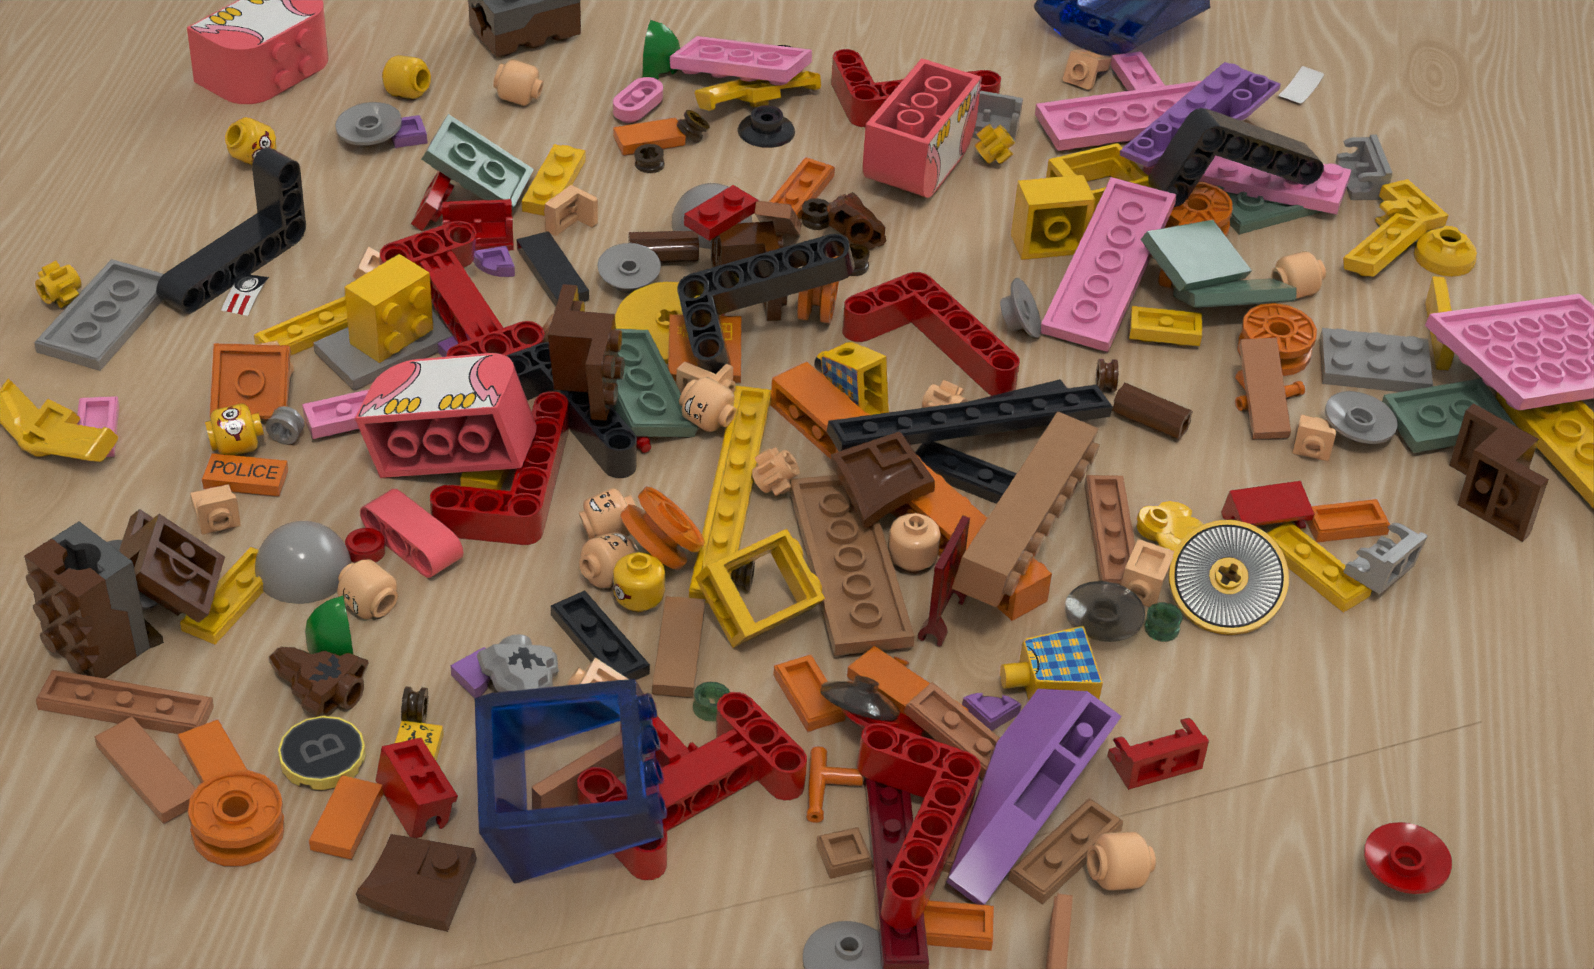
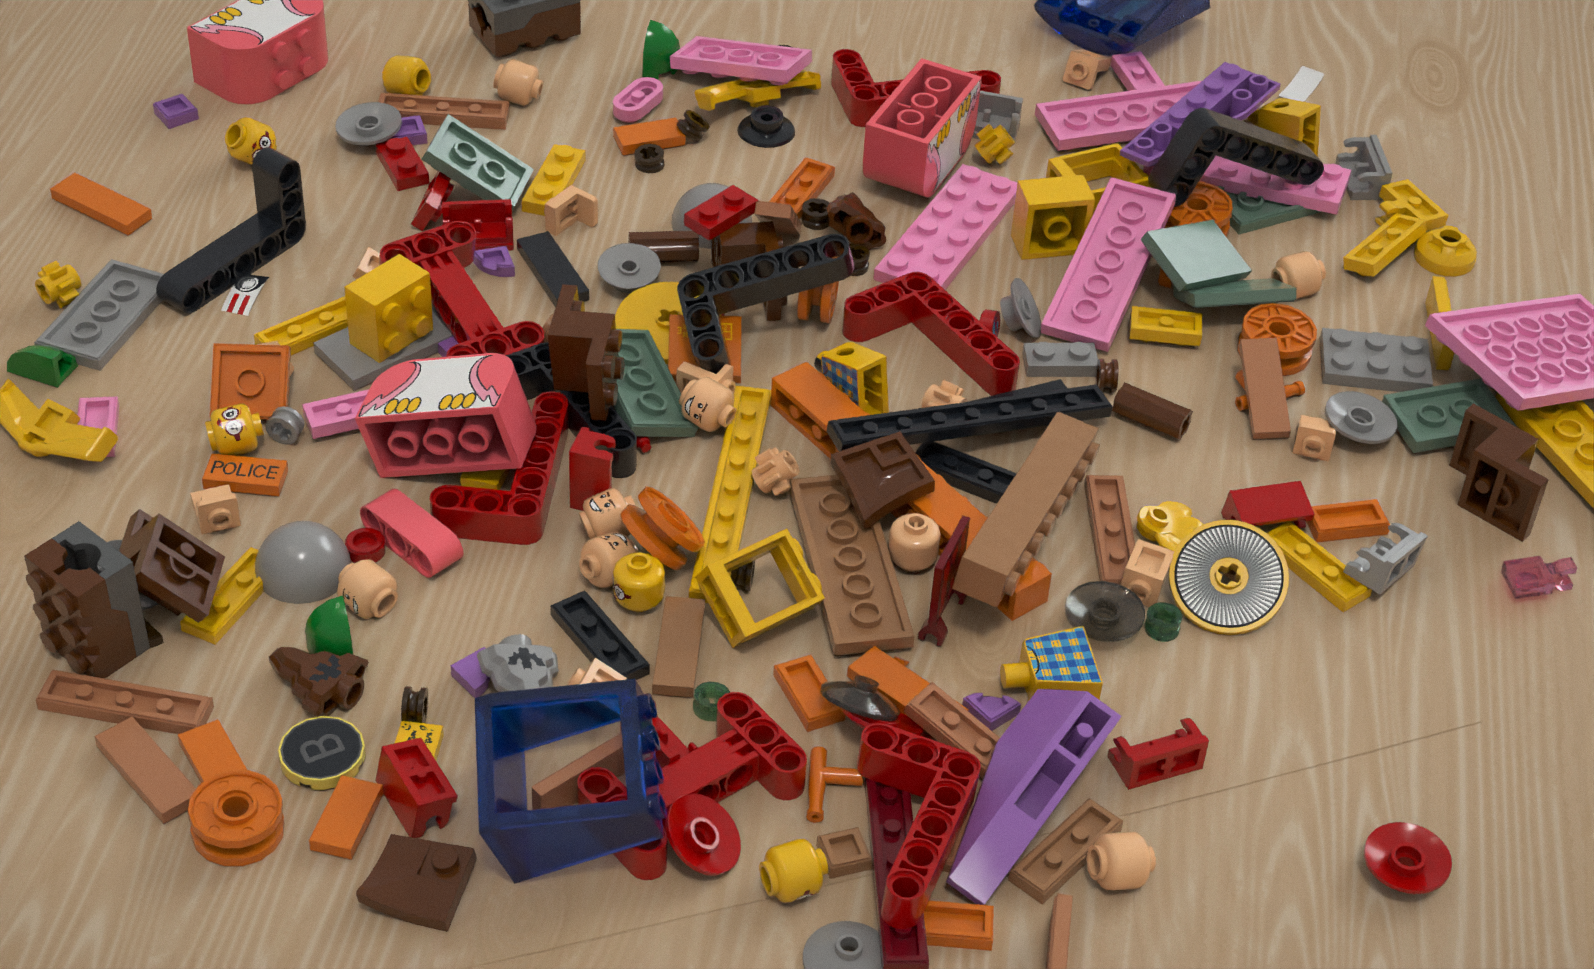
none -> green brick [7,345,78,388]
none -> orange tile [50,172,152,235]
none -> medium lavender tile [153,94,199,129]
none -> red plate [376,137,430,191]
none -> nougat tile [378,93,510,130]
none -> red hinge [569,427,615,511]
none -> red dish [665,794,741,876]
none -> yellow head [759,839,828,902]
none -> bright pink plate [873,164,1017,290]
none -> red tile [979,309,1000,337]
none -> light grey plate [1022,342,1098,377]
none -> yellow torso [1247,98,1321,157]
none -> clear pink plate [1501,556,1577,599]

